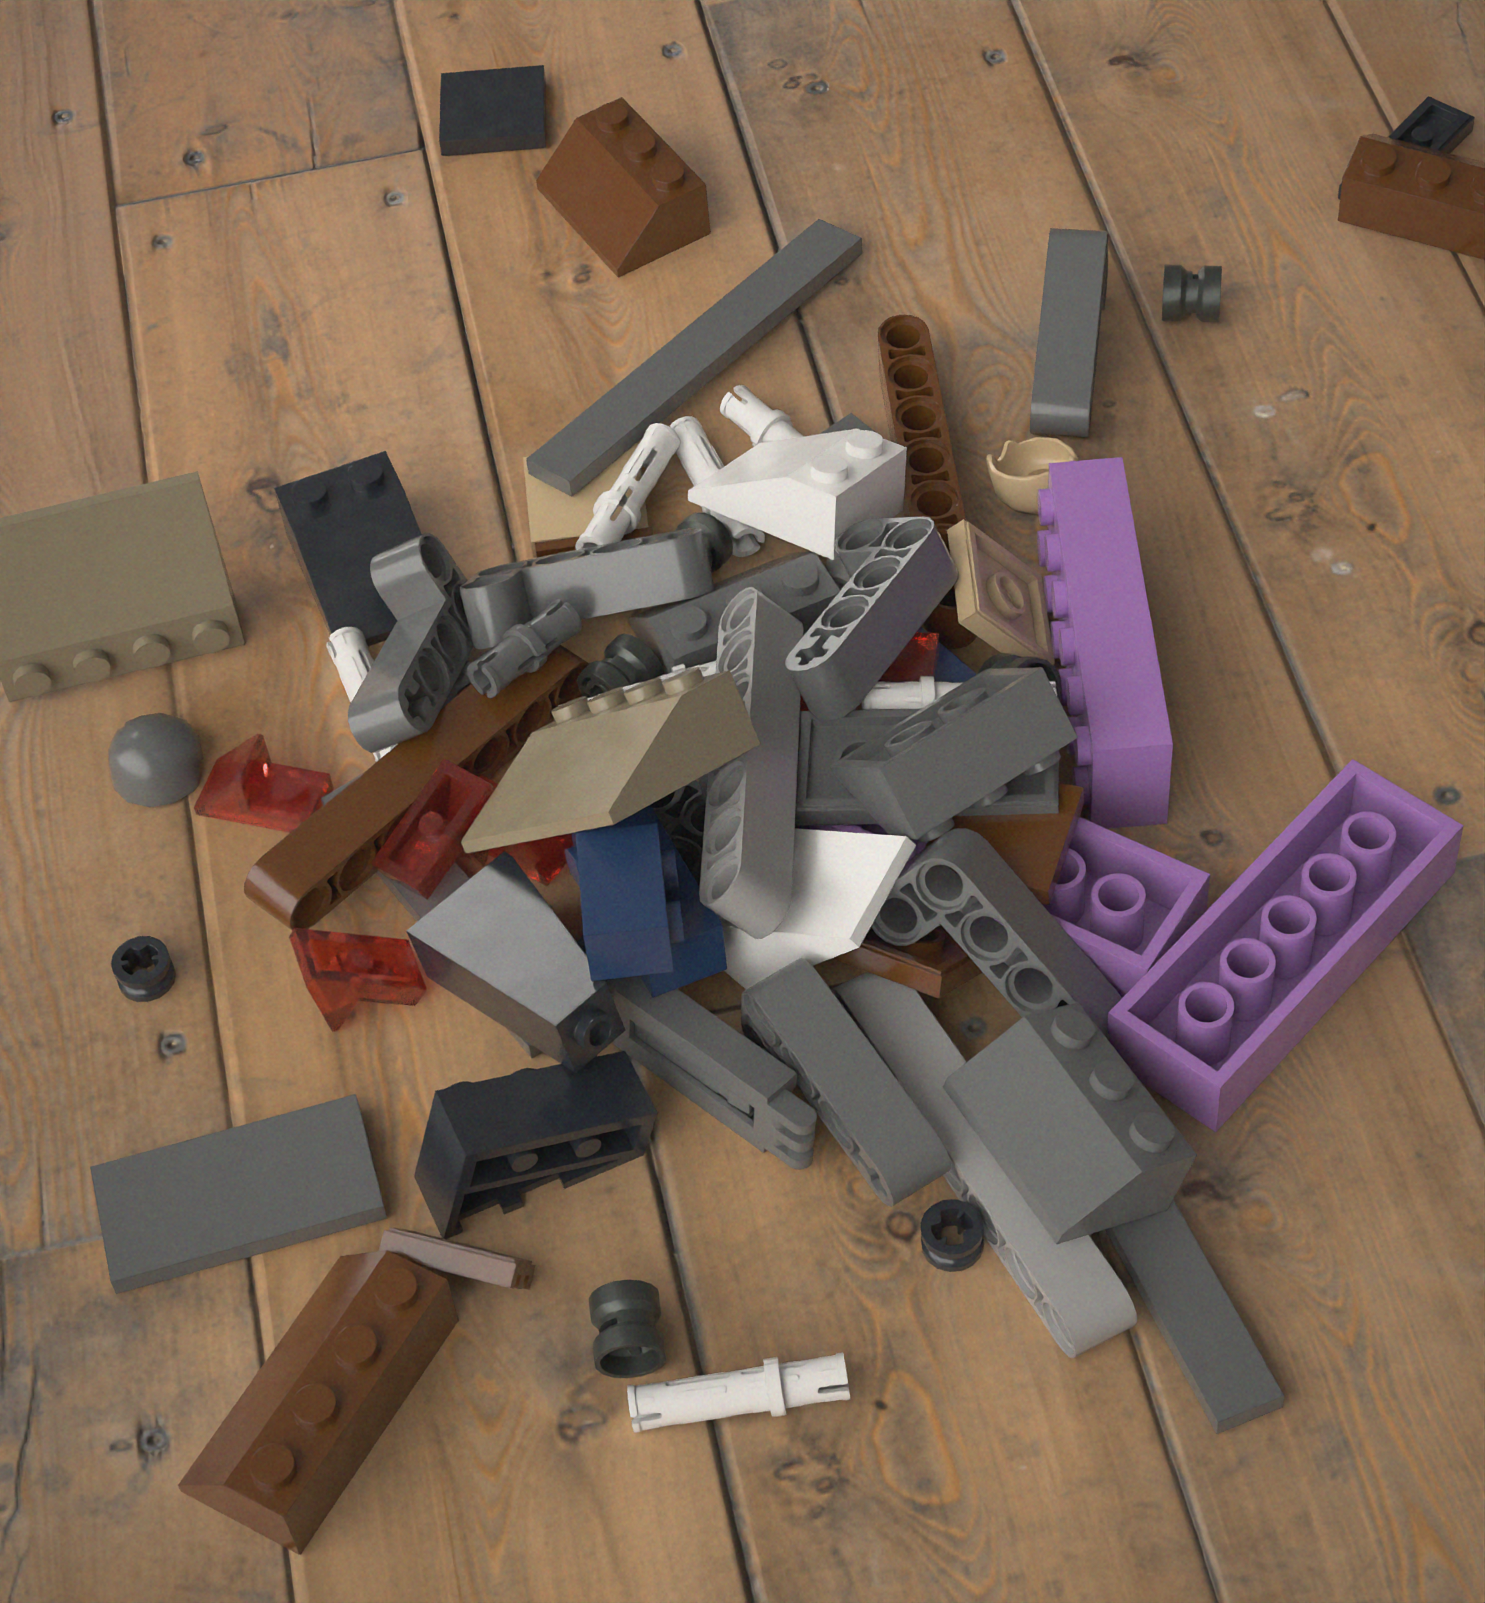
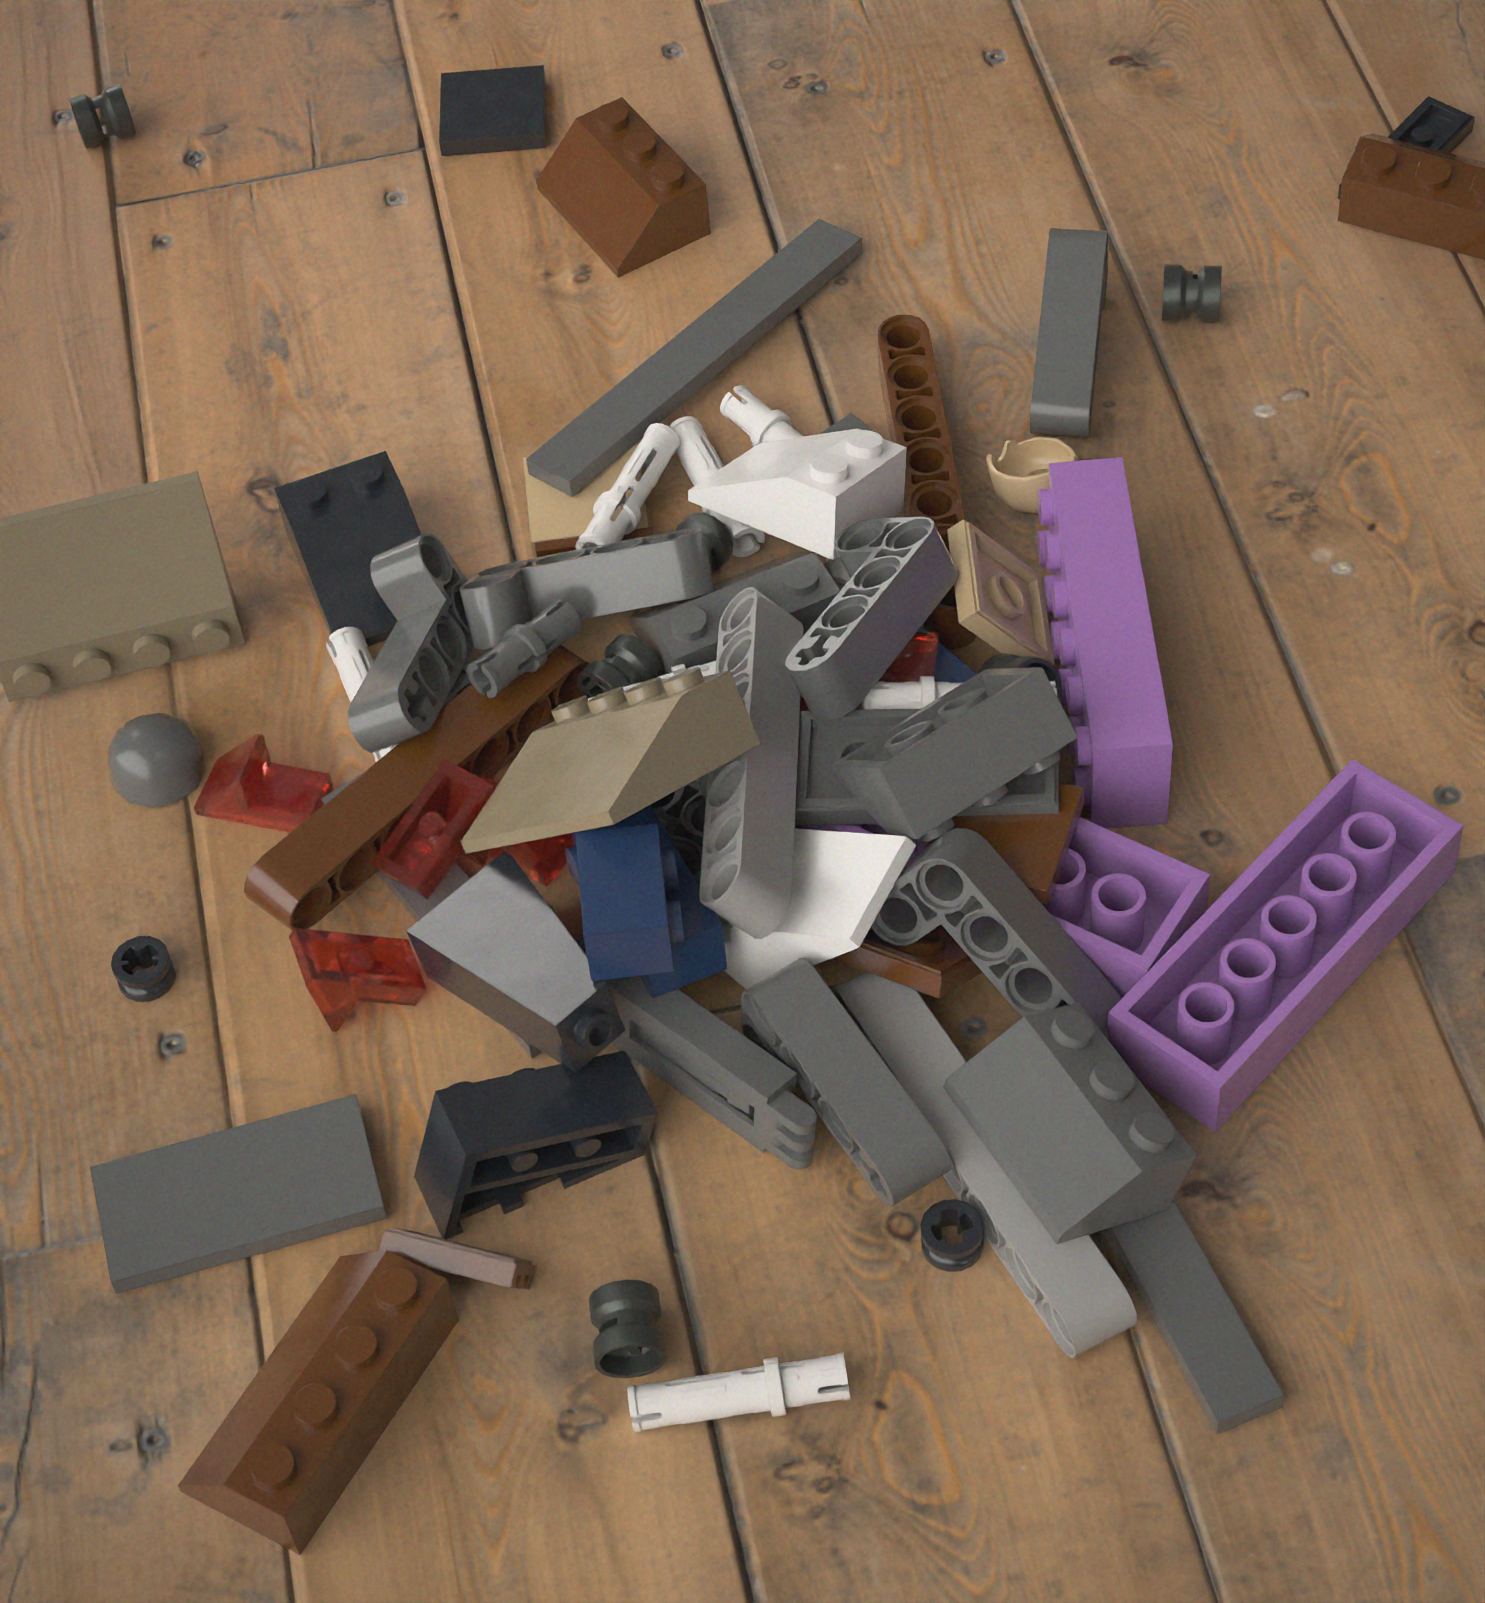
none -> pearl dark grey wheel [69,84,136,149]

